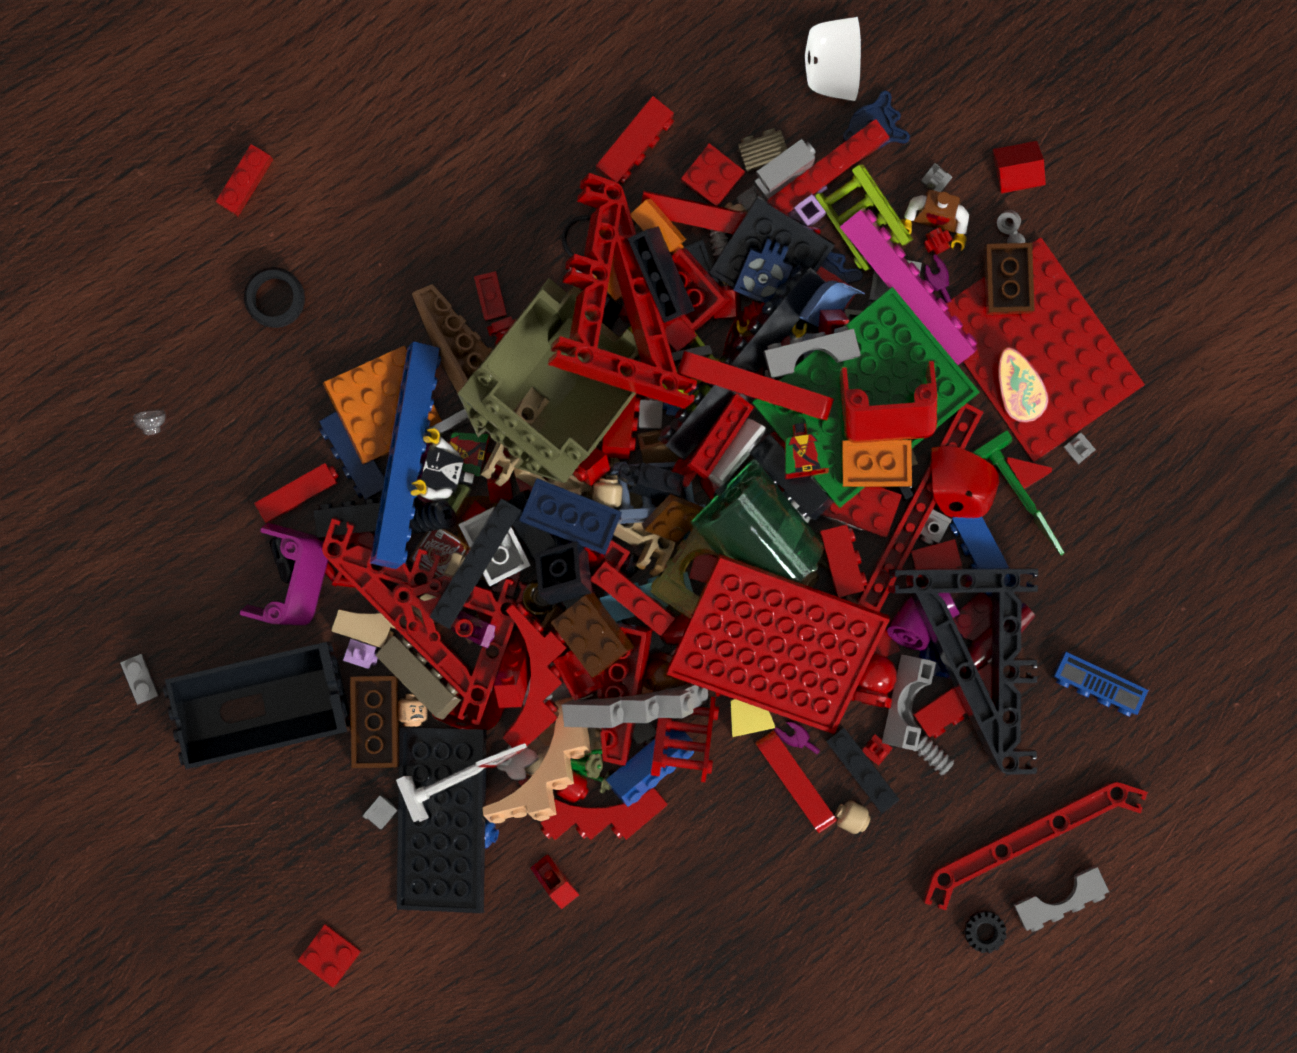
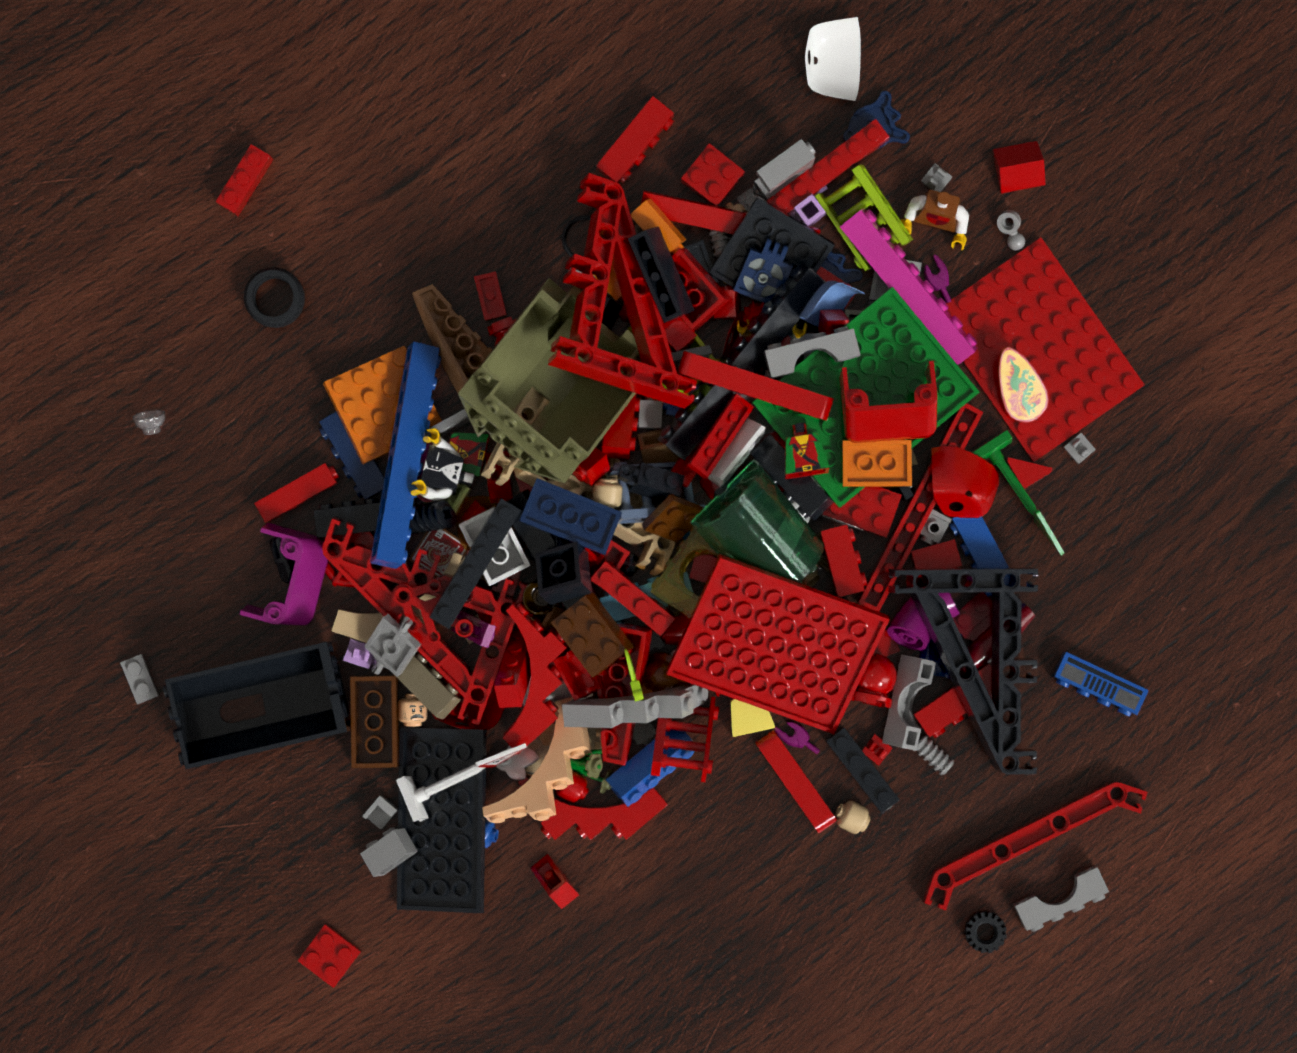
dark tan brick [738,128,787,172] -> none
red gear [924,227,952,255] -> none
reddish brown brick [984,243,1035,315] -> none
none -> light grey brick [360,827,418,877]
none -> light grey plate [364,614,421,677]
none -> lime piece [624,649,644,702]

